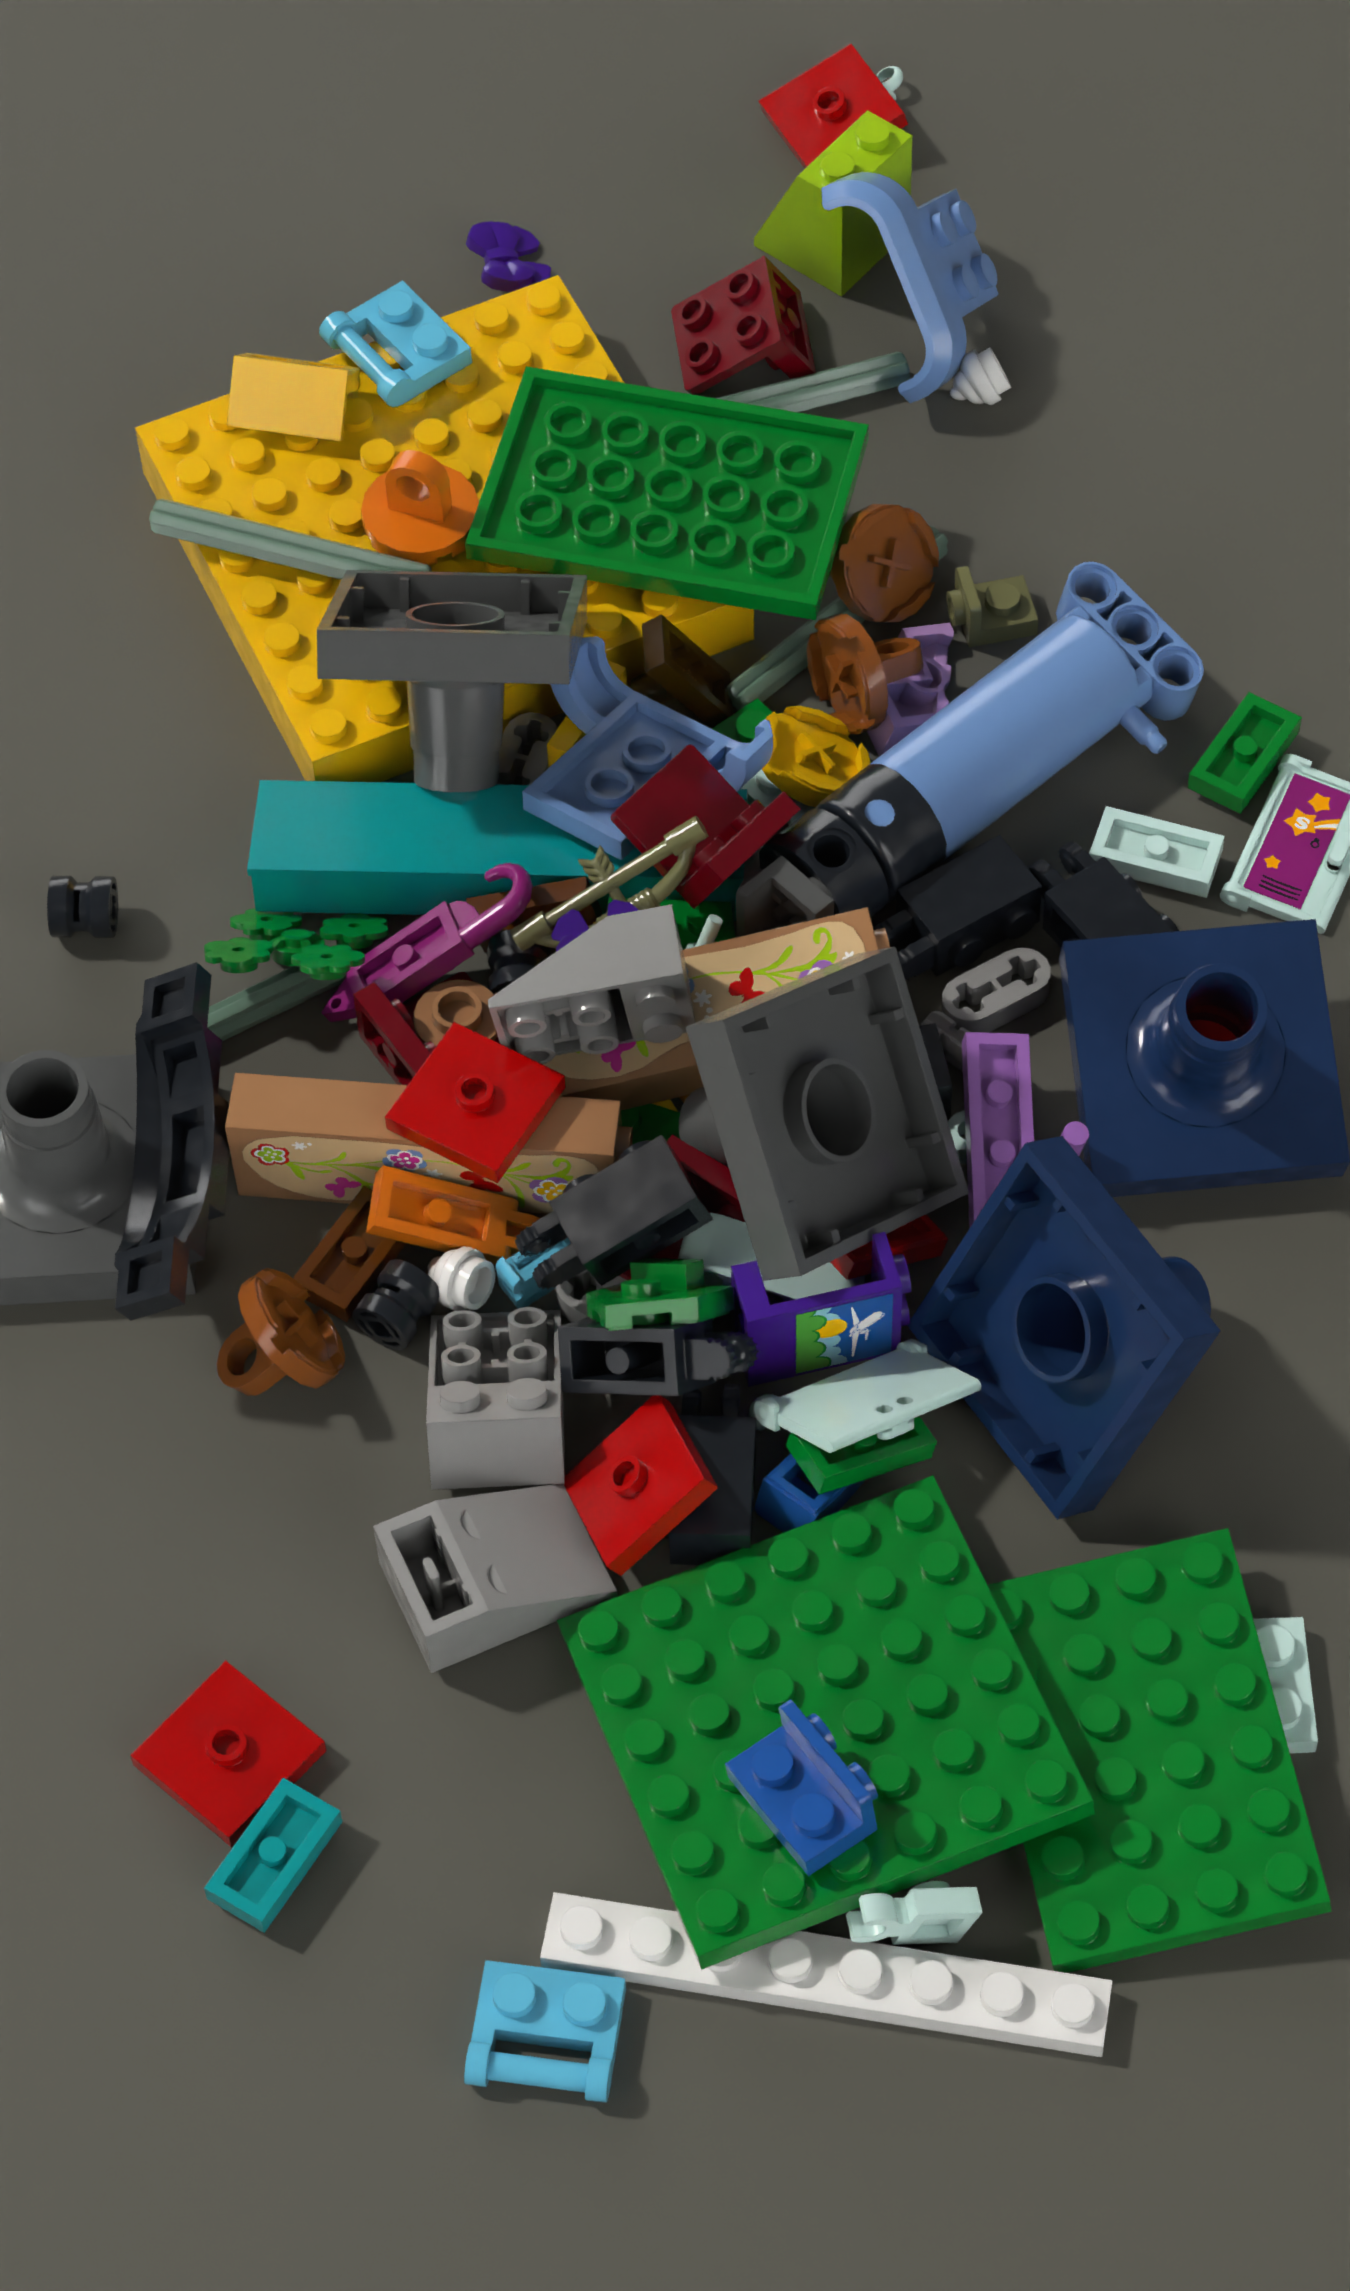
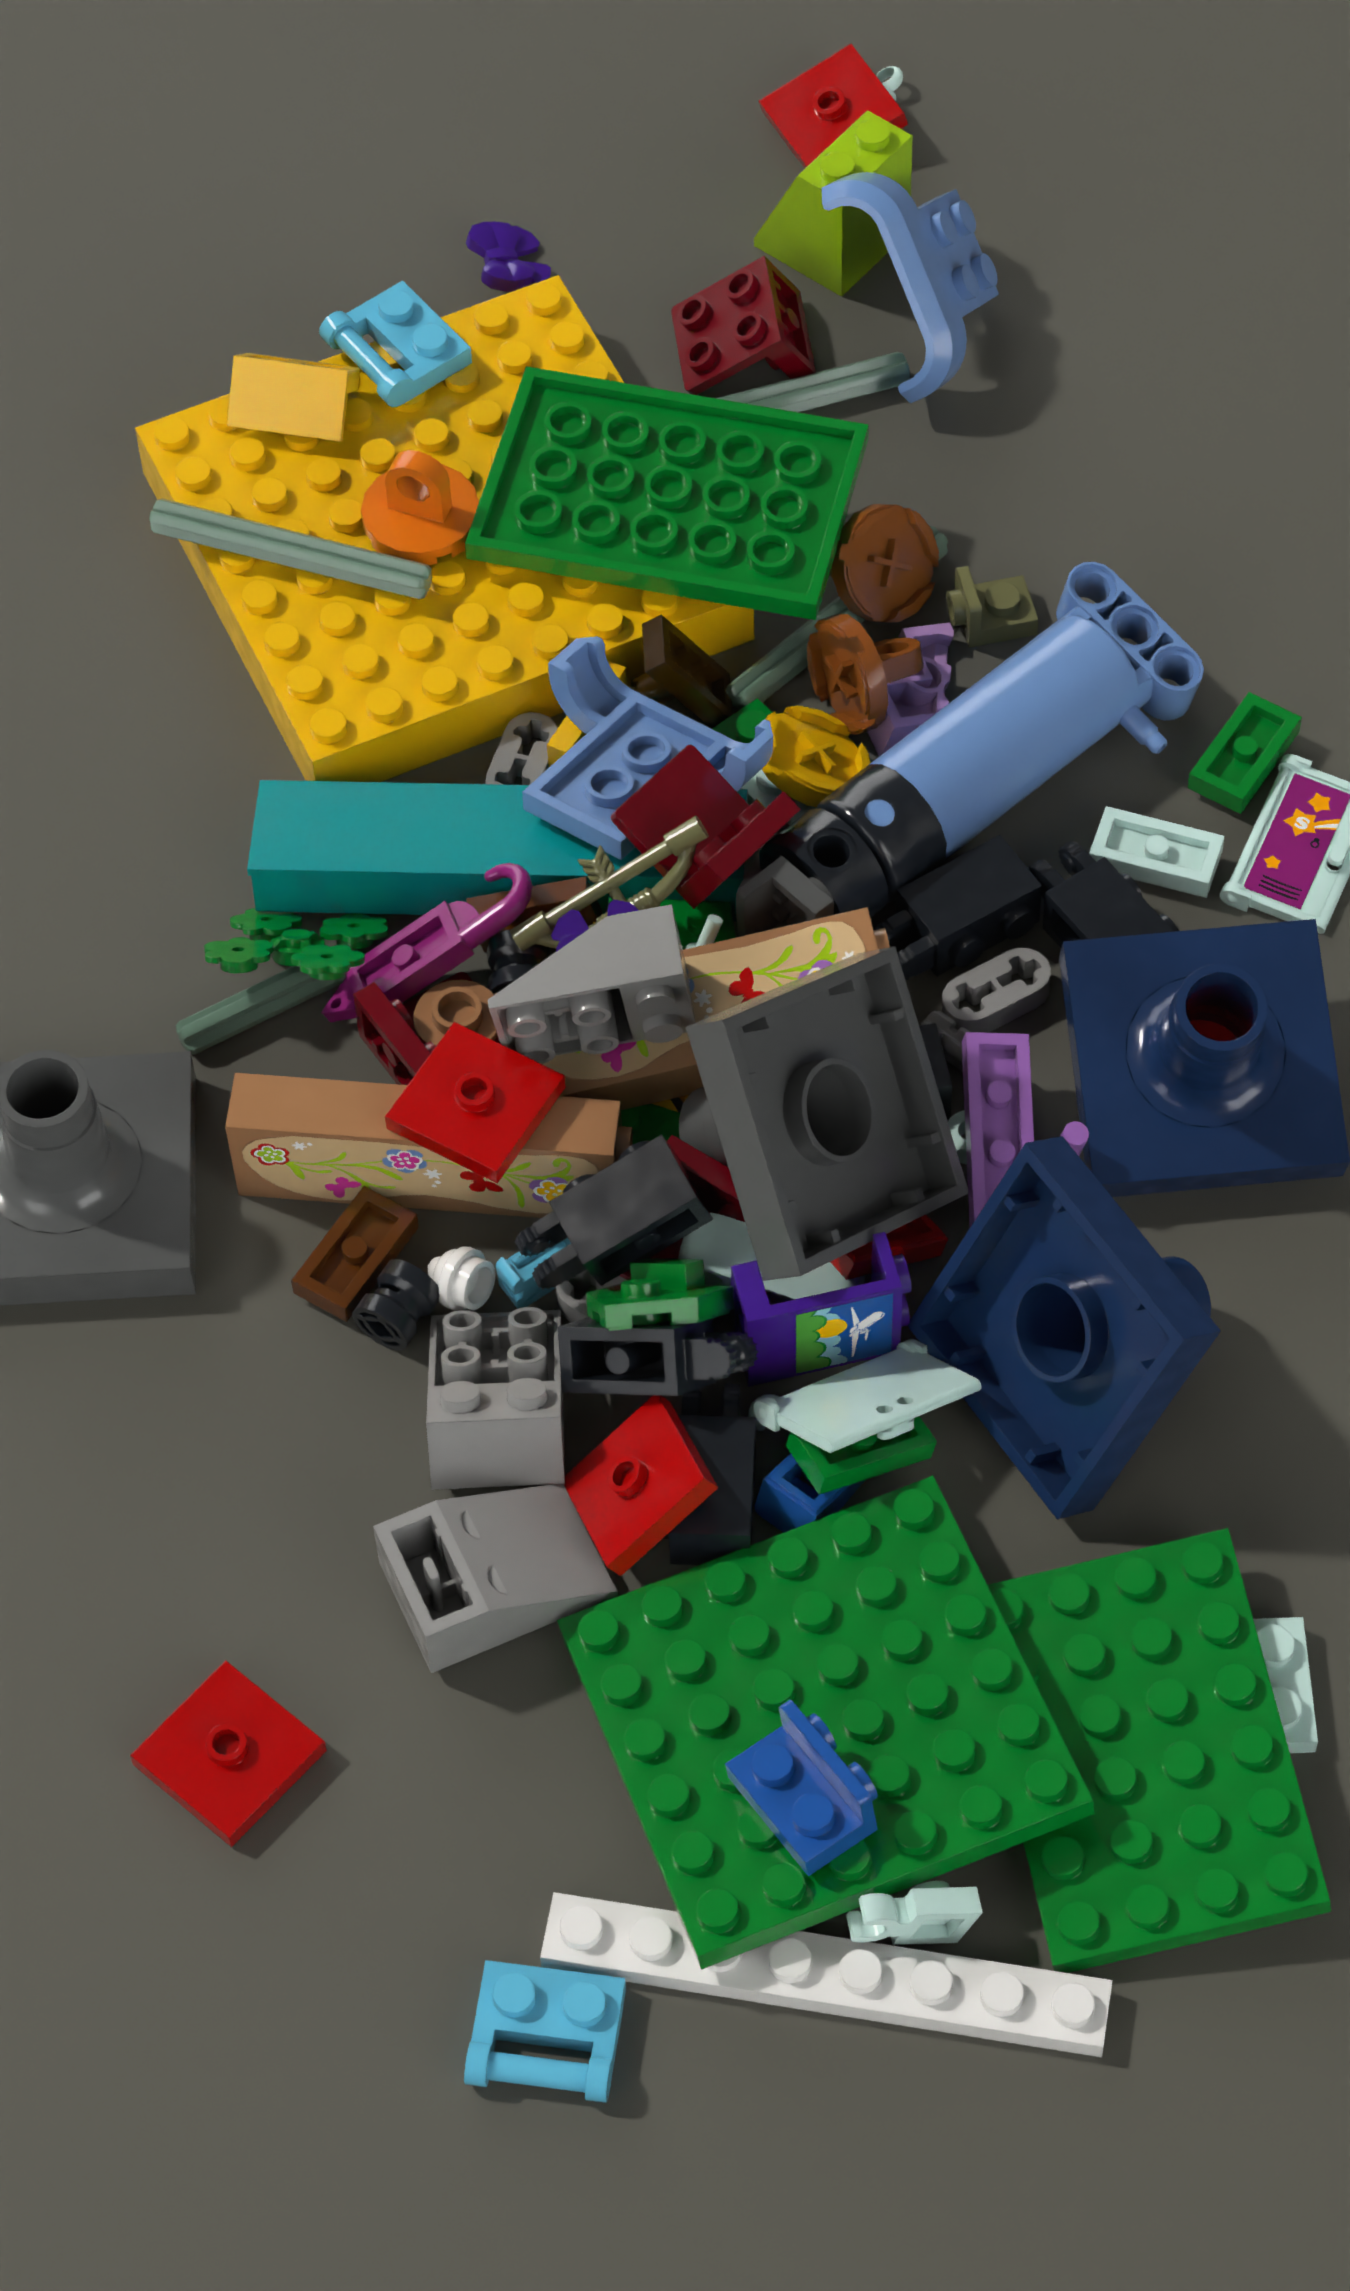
black wheel [47,875,119,938] -> none
black piece [114,962,230,1321] -> none
teal plate [204,1778,343,1933] -> none
dark orange tile [217,1268,345,1396] -> none
dark grey piece [317,570,587,792] -> none
orange hinge [366,1165,540,1265] -> none
white plate [950,347,1011,405] -> none

